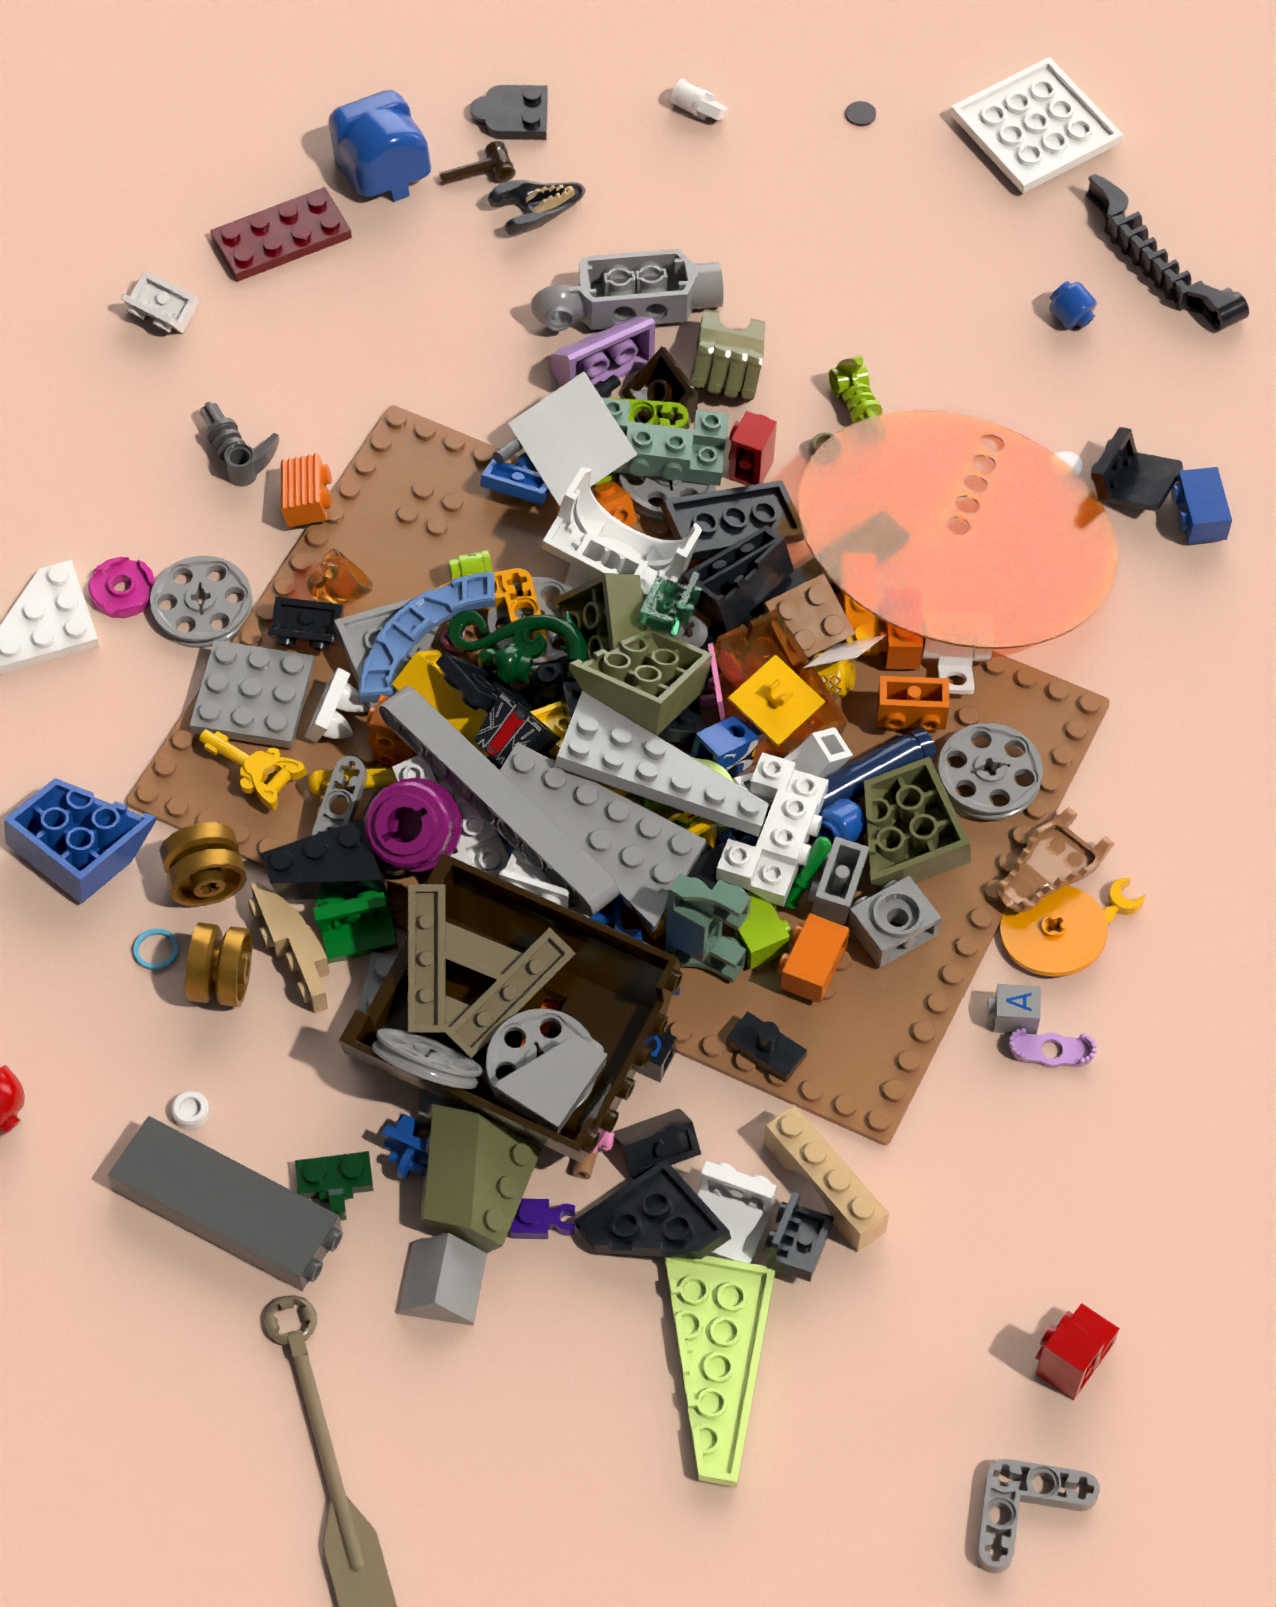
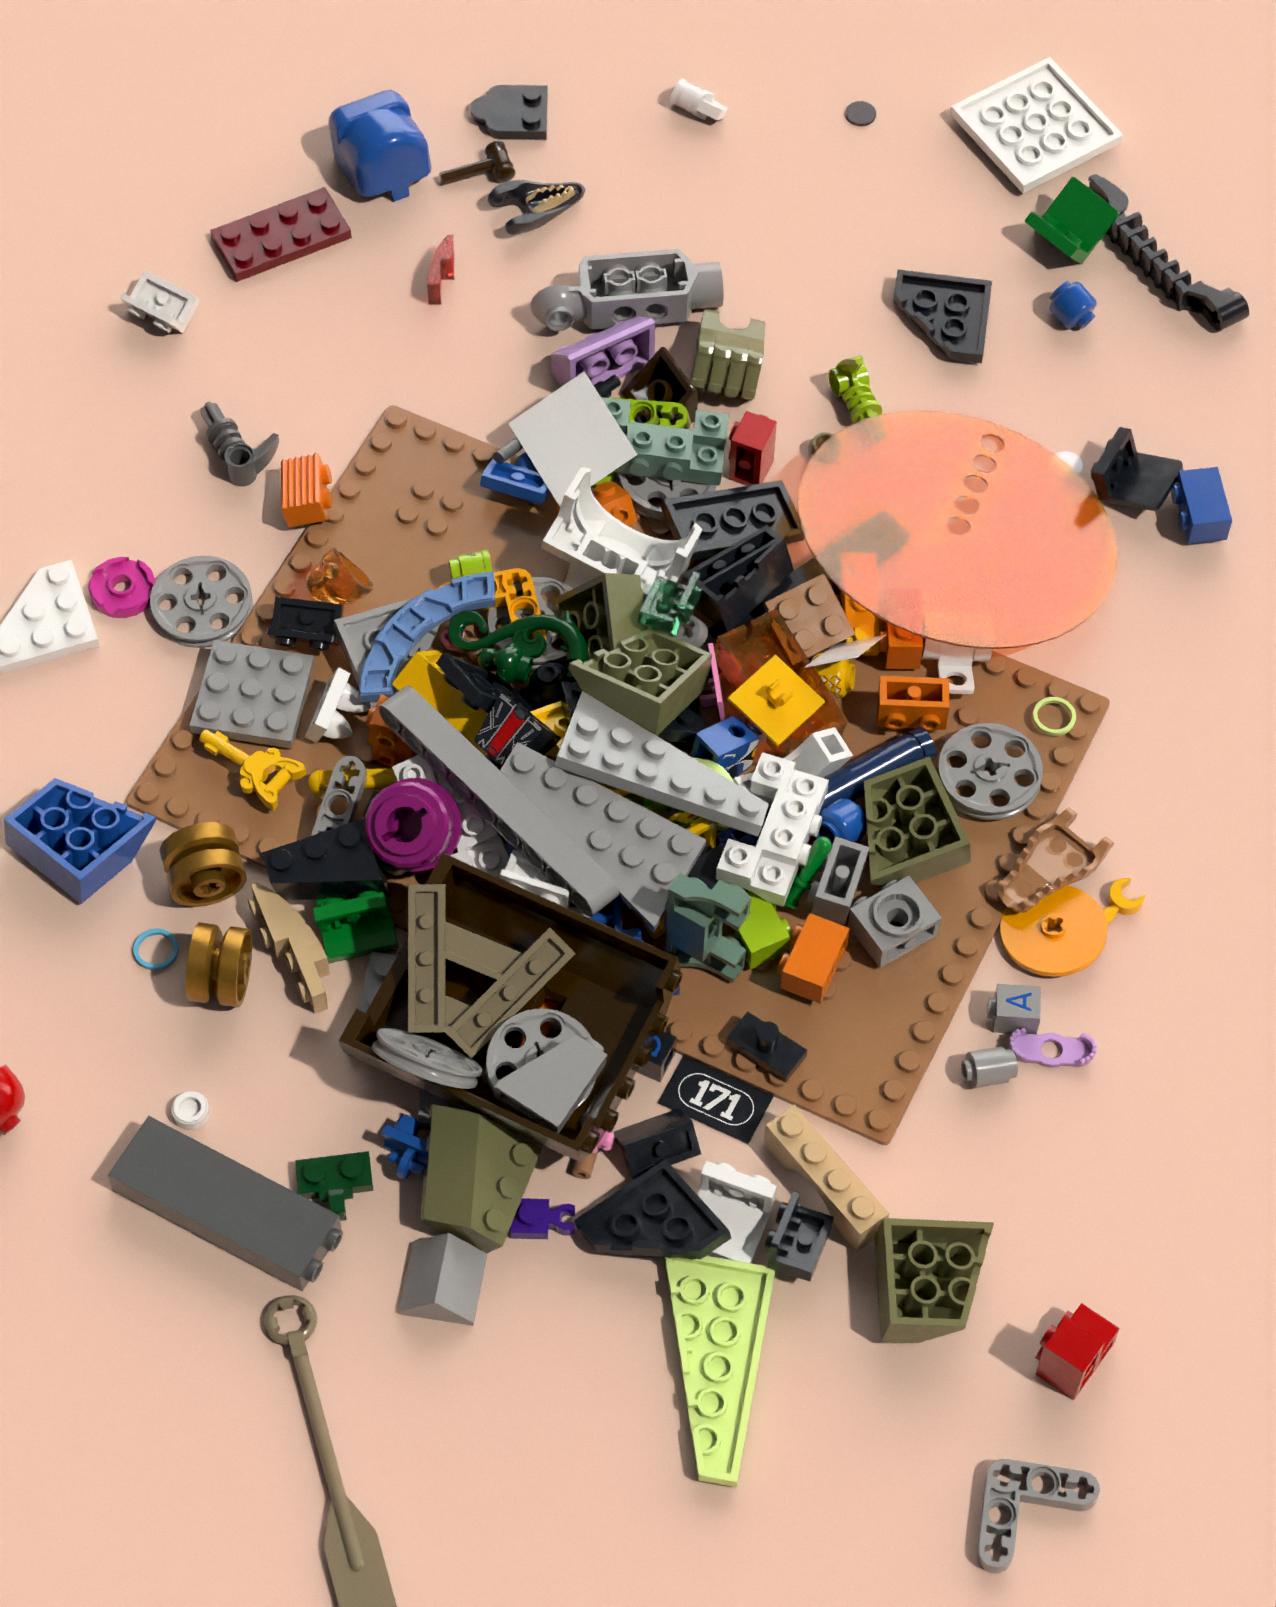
none -> clear red slope [427,235,455,305]
none -> black sticker [658,1056,774,1144]
none -> olive wedge [874,1218,994,1343]
none -> black plate [893,269,992,363]
none -> light grey brick [961,1047,1018,1088]
none -> green bracket [1024,177,1120,264]
none -> yellowish green piece [1033,697,1076,736]

